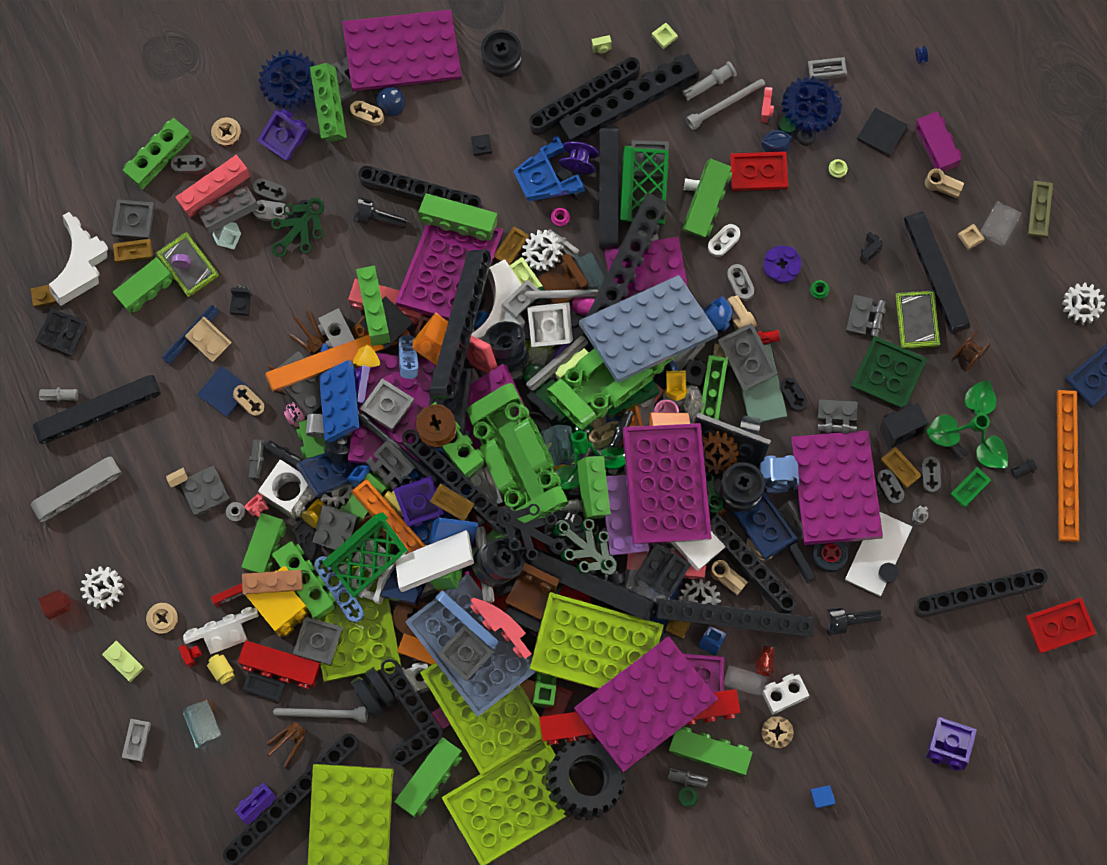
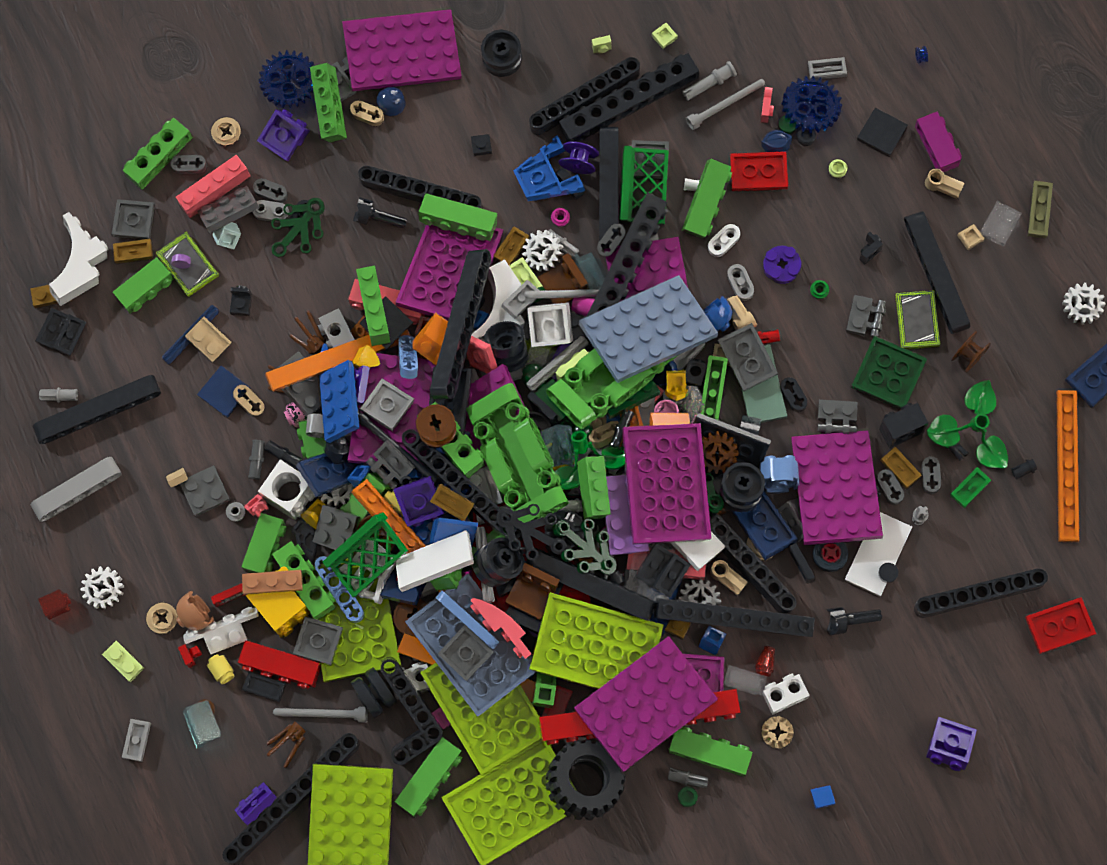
none -> nougat cylinder [176,591,214,631]
none -> dark grey beam [597,224,625,256]

